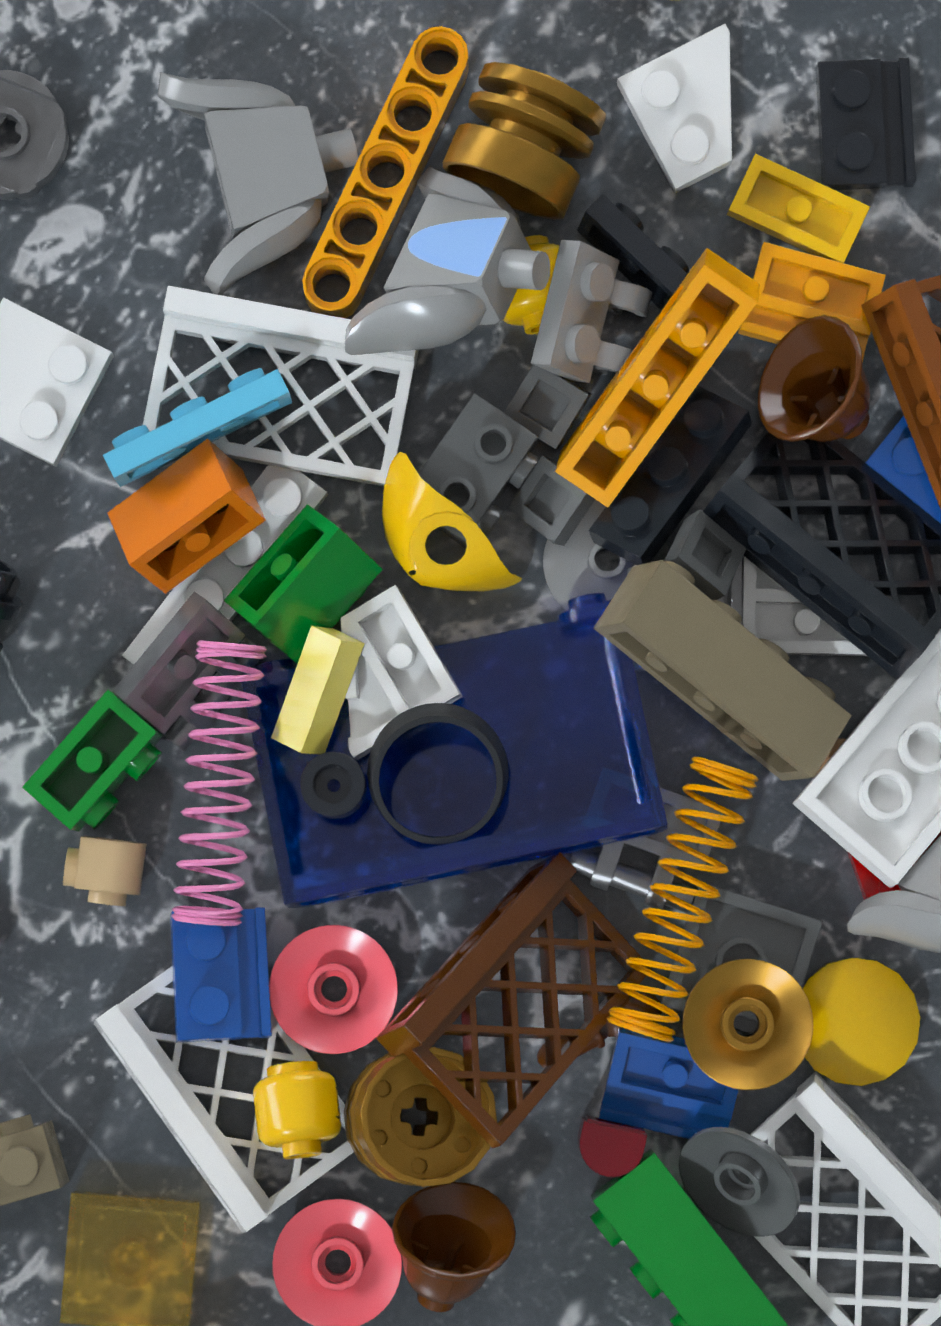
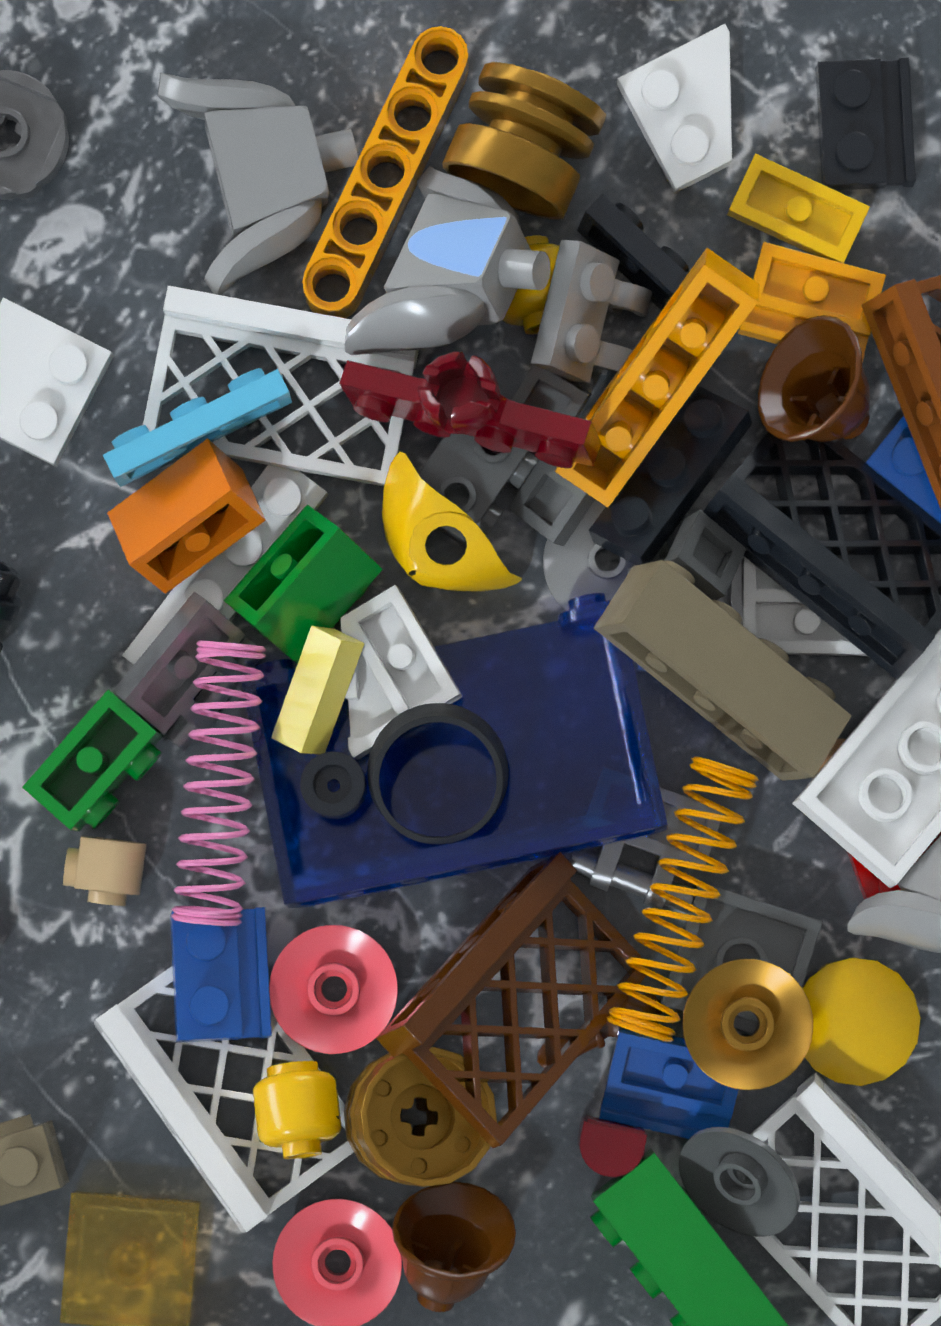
none -> dark red plate [339,351,601,468]

